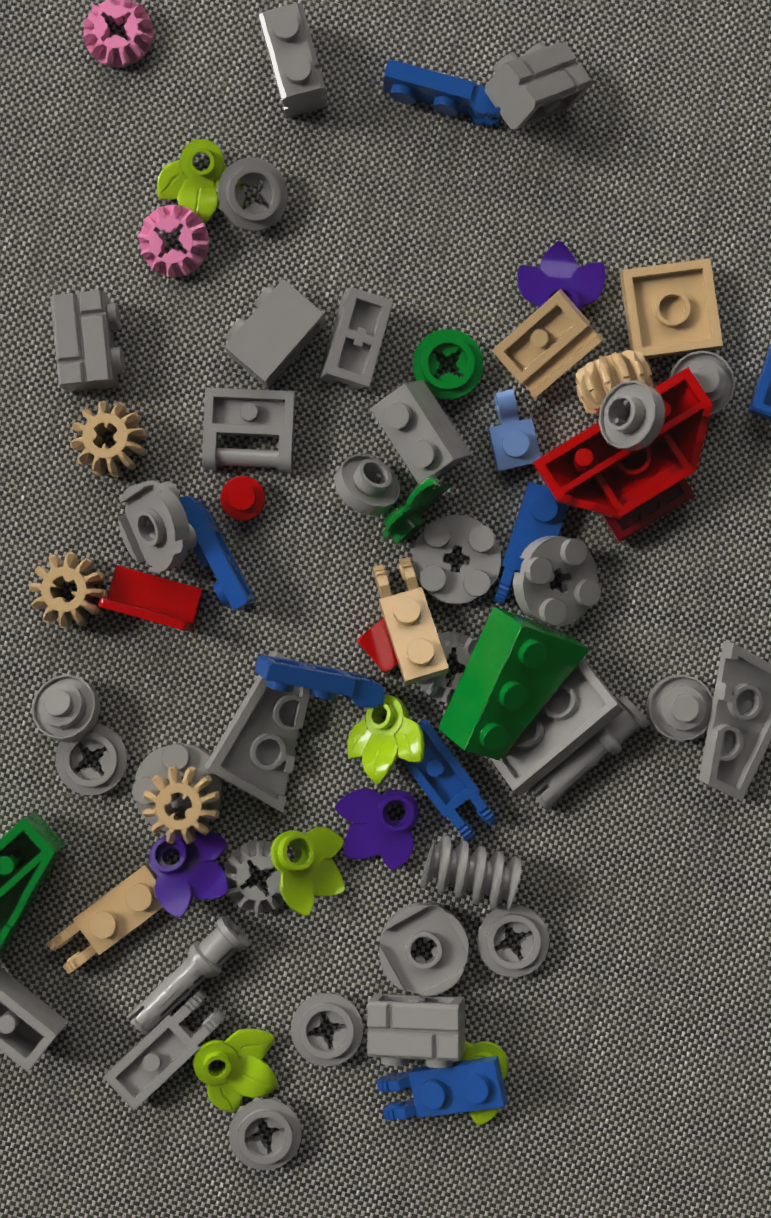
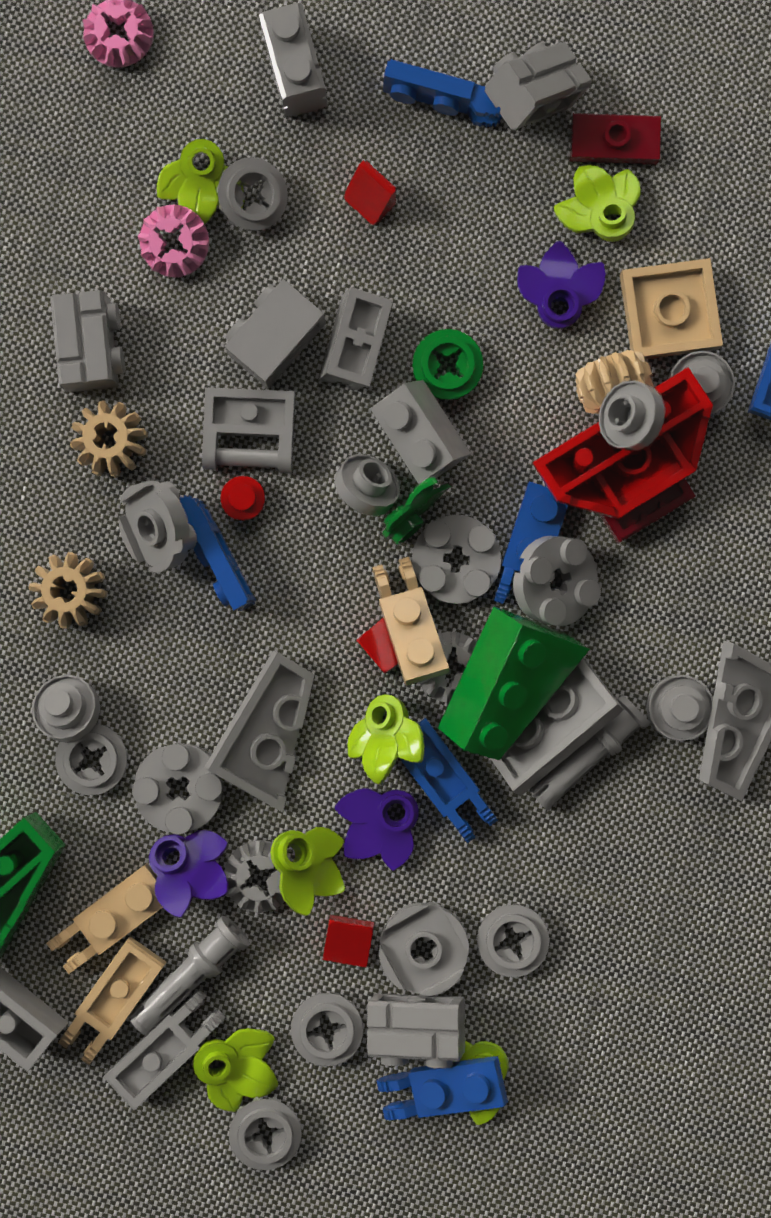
red panel [98,565,204,632] -> none
tan gear [142,766,221,844] -> none
blue hinge [255,654,386,709] -> none
light grey piece [420,834,522,912] -> none
medium blue plate [487,389,541,472] -> none
tan plate [492,289,603,399] -> none
none -> tan hinge [58,936,167,1065]
none -> red slope [322,914,374,968]
none -> red slope [344,160,396,225]
none -> lime plate [554,165,641,242]
none -> dark red plate [570,113,661,165]

